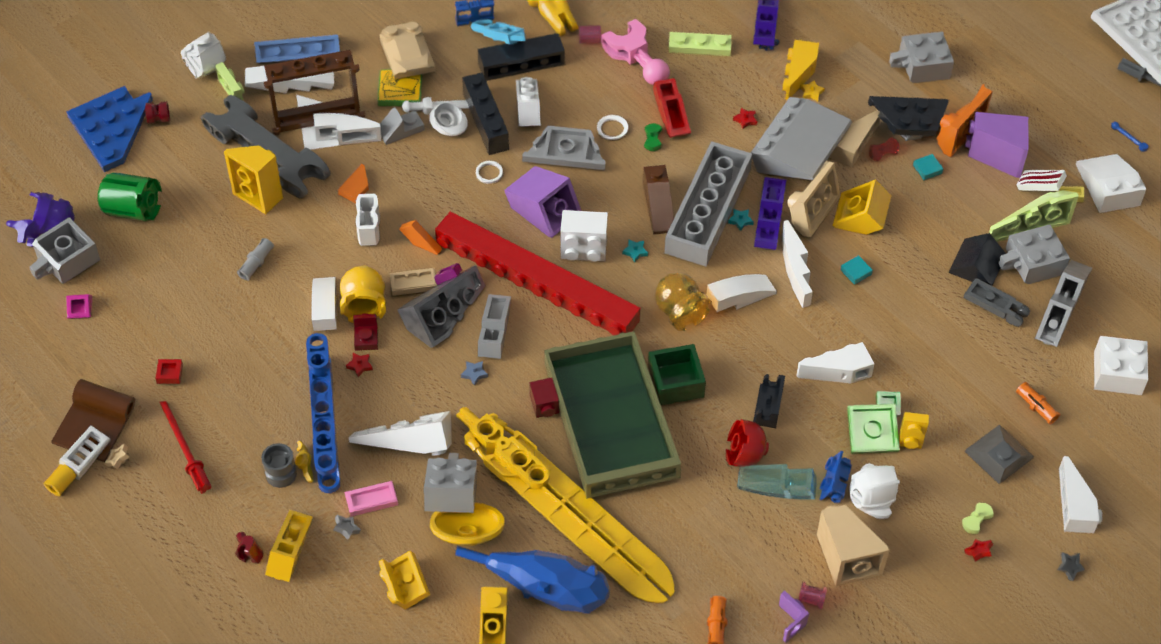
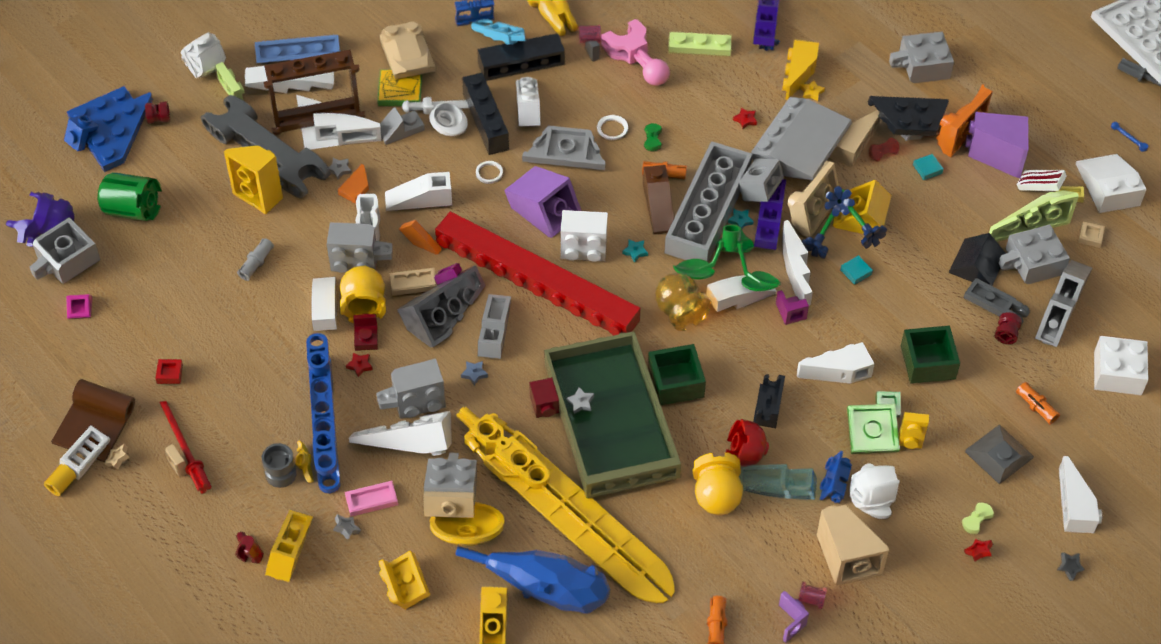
red slope [653,78,691,138] -> none
none -> blue bracket [64,115,99,152]
none -> tan tile [165,444,187,477]
none -> light grey hinge [327,222,393,273]
none -> light grey piece [328,158,352,179]
none -> light grey hinge [376,359,446,419]
none -> white slope [385,172,452,211]
none -> tan plate [424,491,474,518]
none -> light grey piece [567,388,594,414]
none -> dark grey tile [585,41,600,62]
none -> orange pin [642,161,687,179]
none -> green plant [673,224,781,291]
none -> yellow tile [692,453,743,515]
none -> light grey brick [739,158,784,202]
none -> magenta panel [776,290,809,325]
none -> dark blue plant [801,186,887,259]
none -> dark green piece [900,325,960,384]
none -> dark red wheel [994,312,1022,345]
none -> tan tile [1078,221,1105,248]

